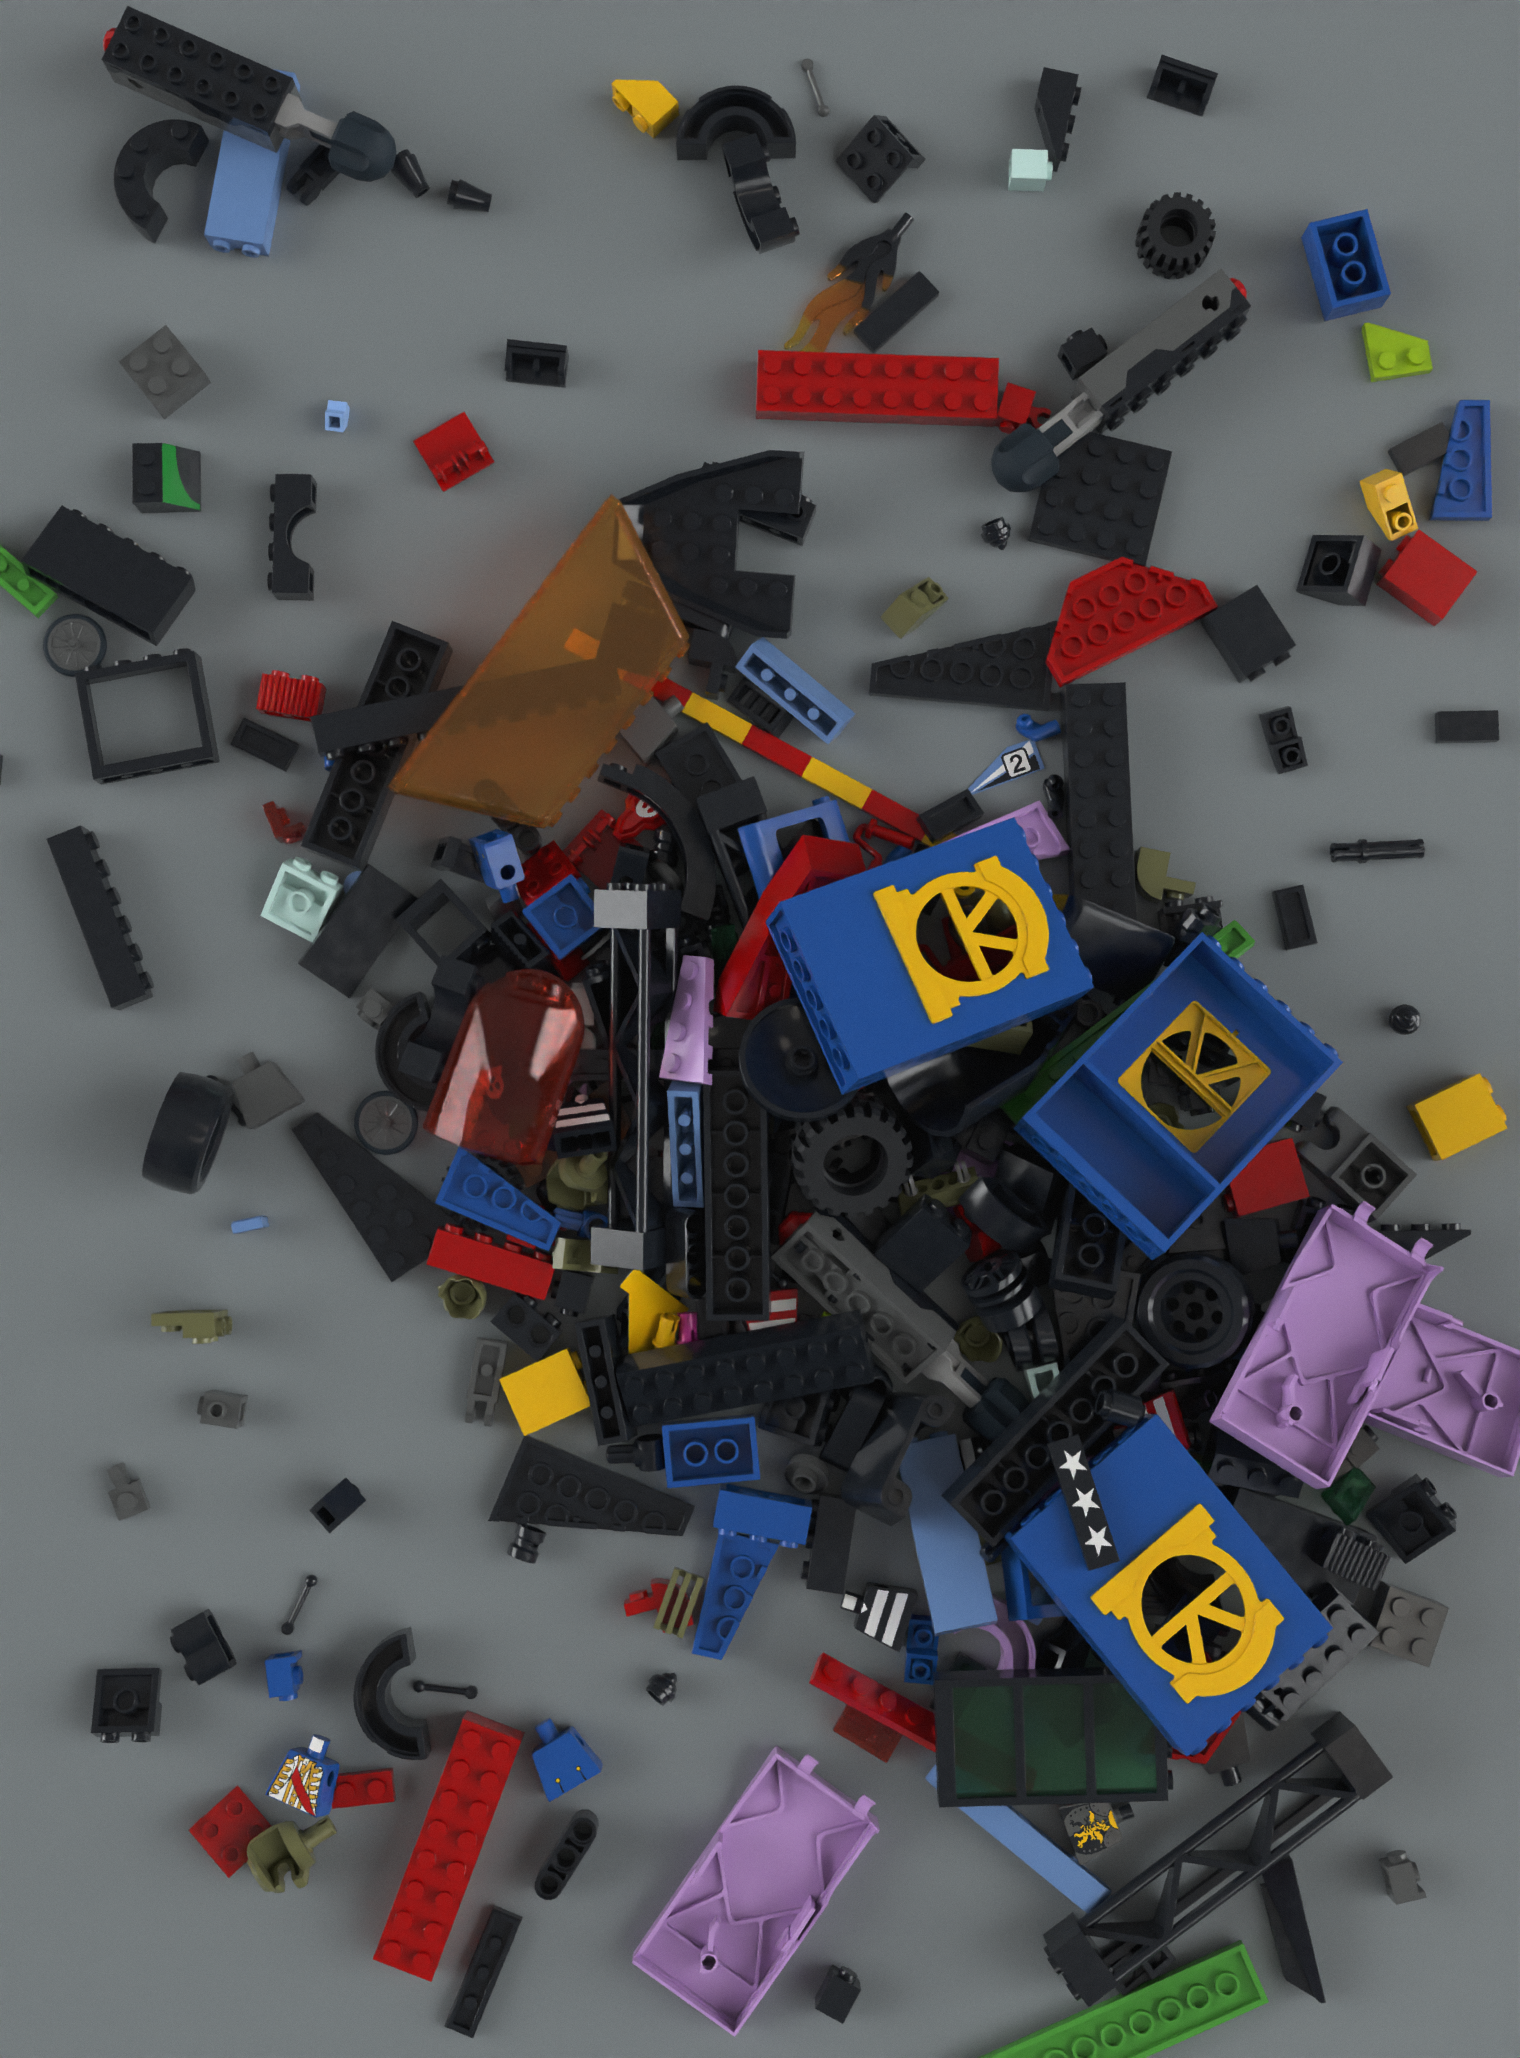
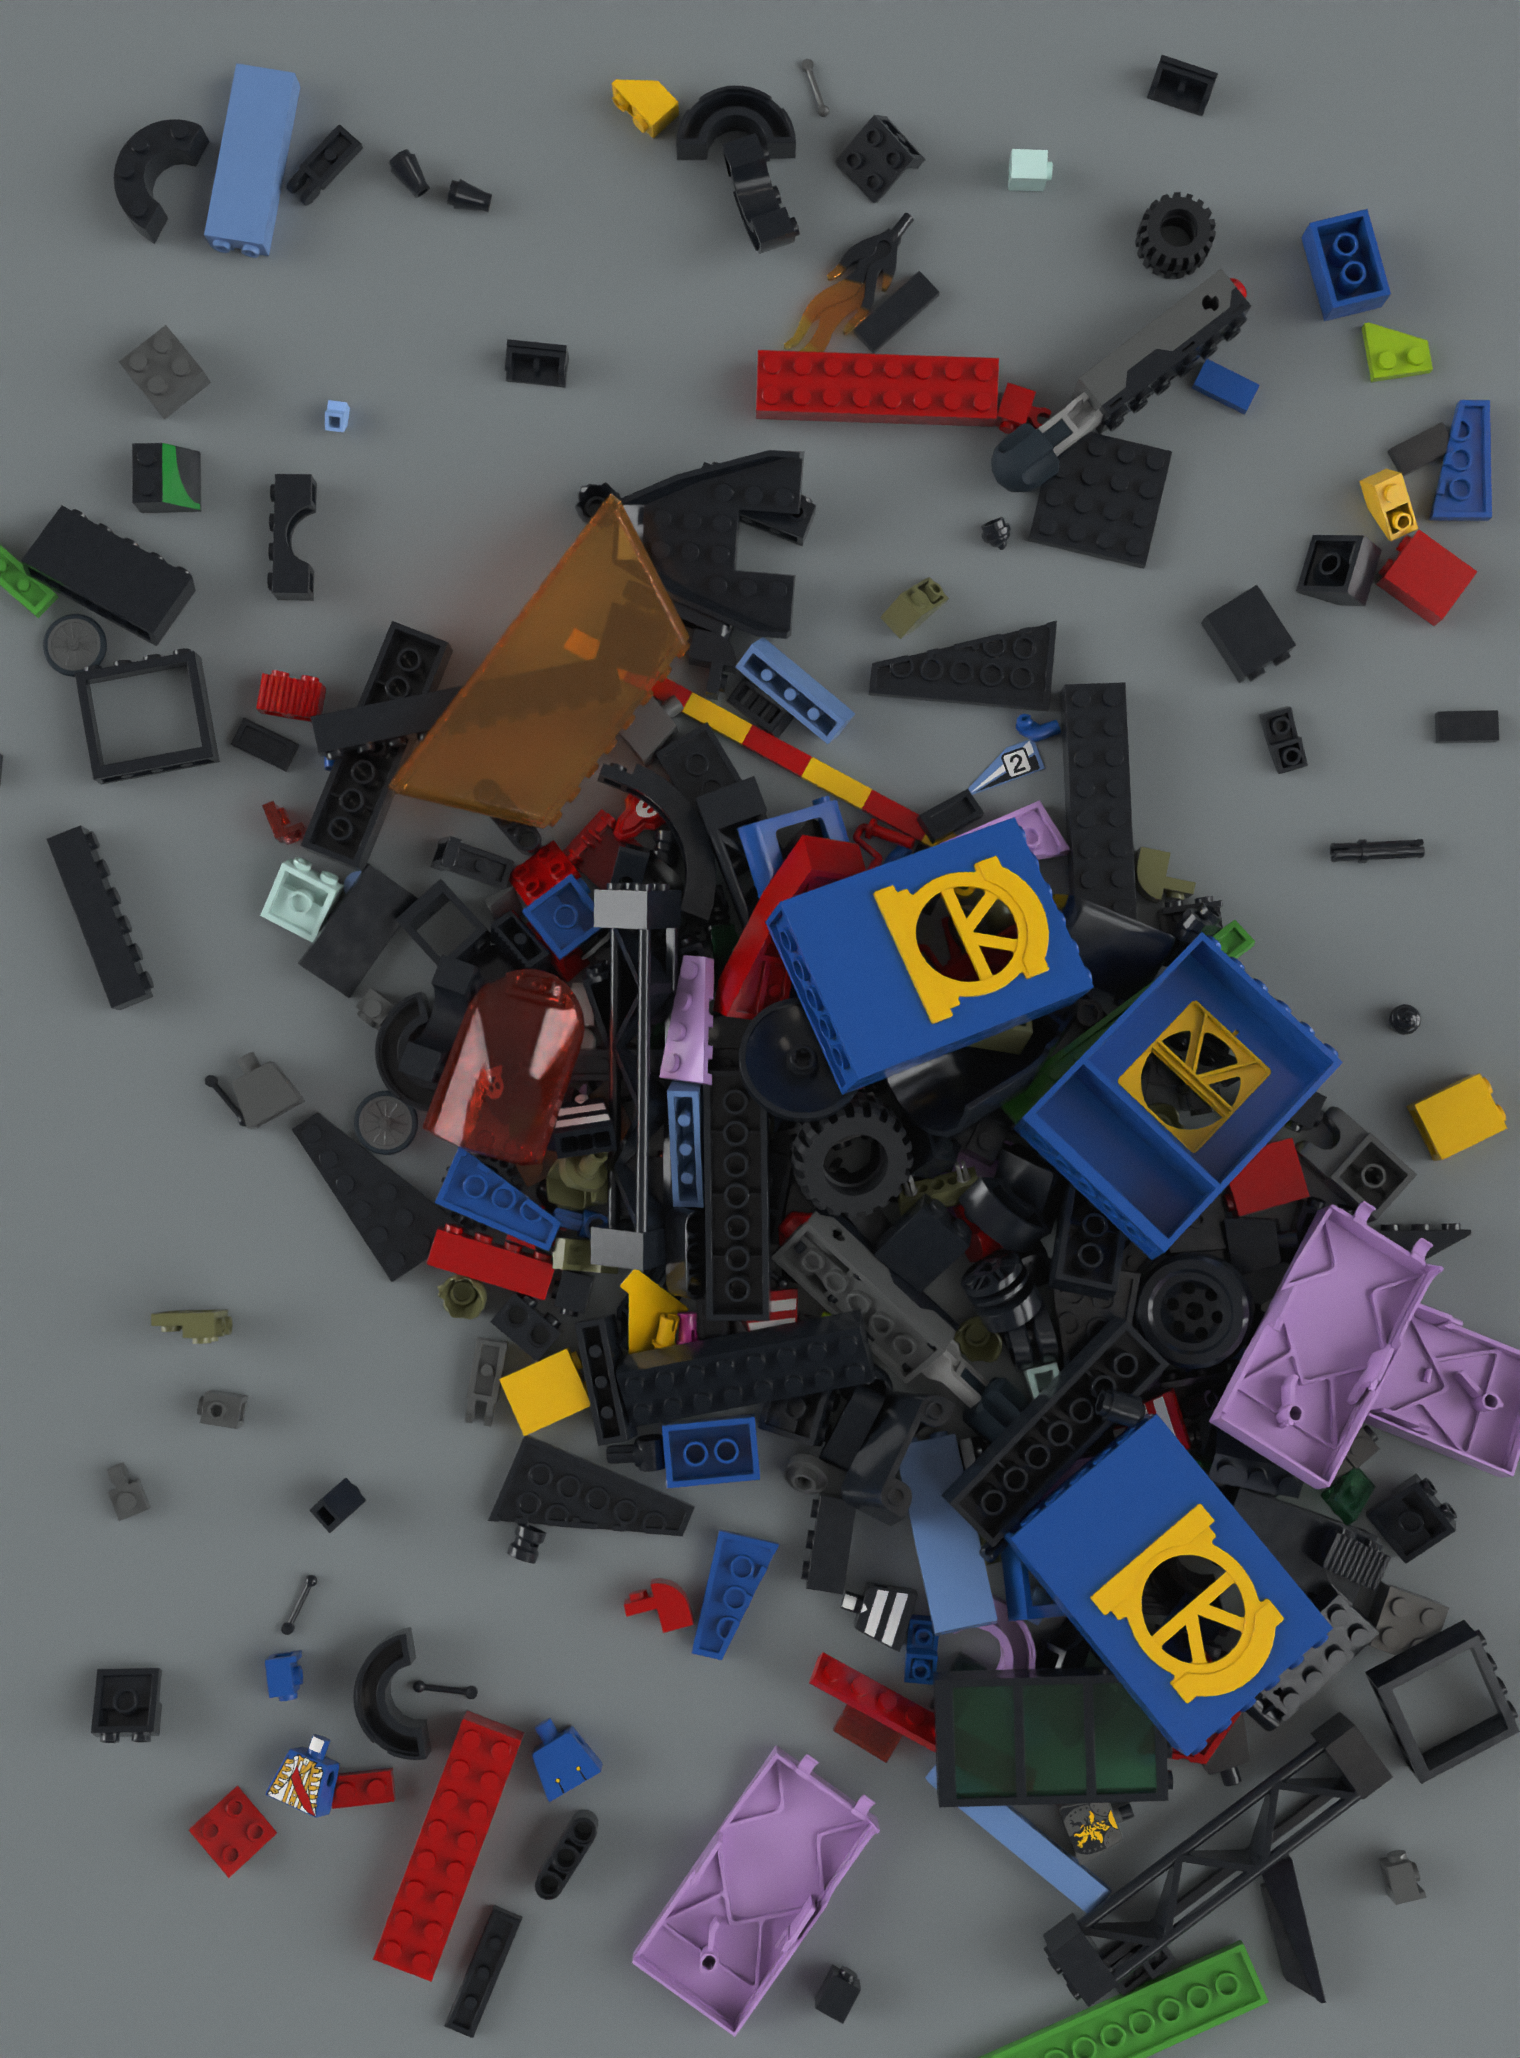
black piece [102,6,397,182] -> none
black wheel [142,1072,234,1194] -> none
black brick [170,1609,237,1685] -> none
medium blue tile [231,1215,269,1234] -> none
olive piece [247,1815,337,1893] -> none
red hinge [413,412,495,492] -> none
blue torso [468,829,525,903] -> none
black plate [646,1673,677,1706] -> none
olive tile [653,1567,704,1639] -> none
blue brick [713,1483,812,1548] -> none
black slope [1034,67,1082,172] -> none
black arm [1042,774,1064,820] -> none
red plate [1045,557,1218,688] -> none
black tile [1046,1434,1120,1571] -> none
black brick [1057,328,1108,380] -> none
black tile [1272,885,1318,951] -> none
none -> black hair [575,482,621,529]
none -> blue tile [1192,359,1260,415]
none -> black window [1365,1620,1520,1784]

